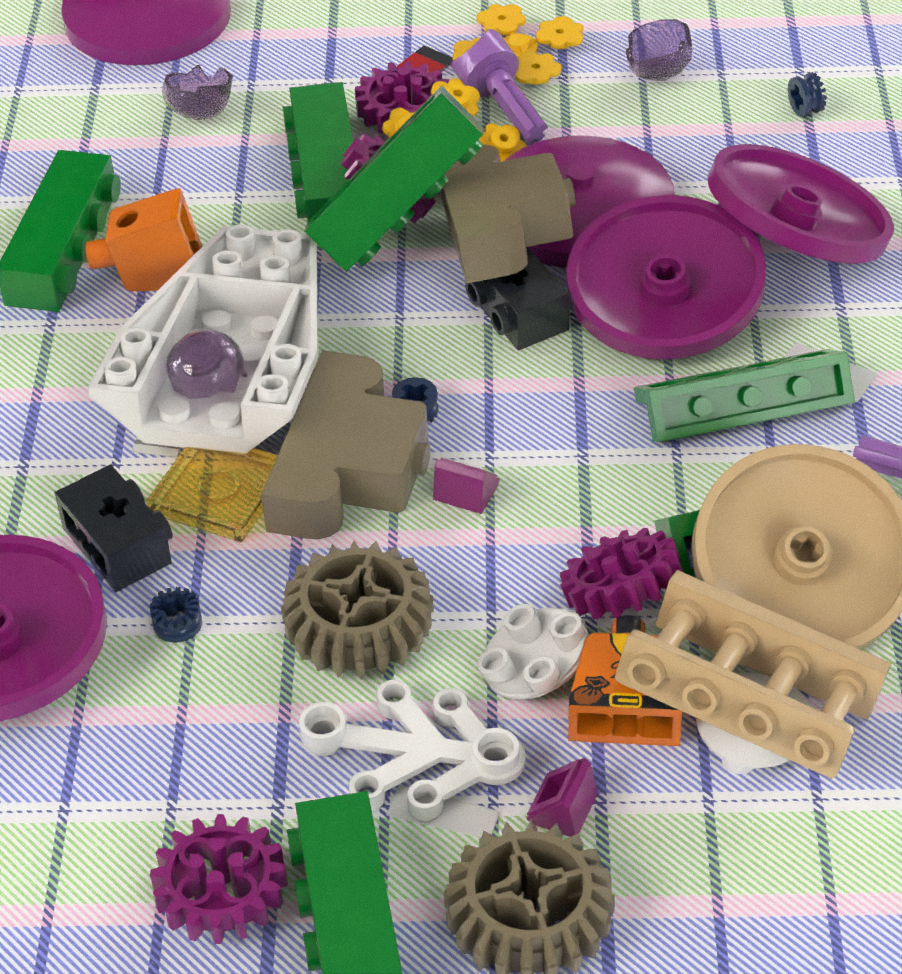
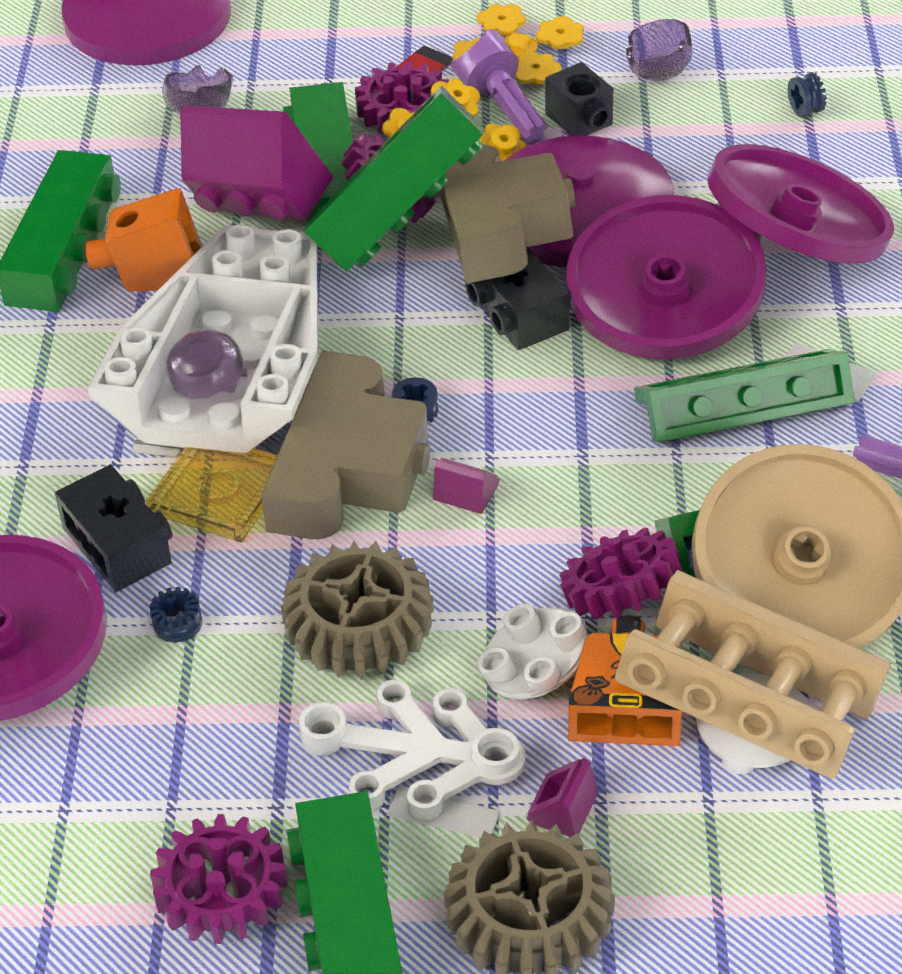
none -> magenta slope [180,105,333,221]
none -> black brick [545,62,613,136]

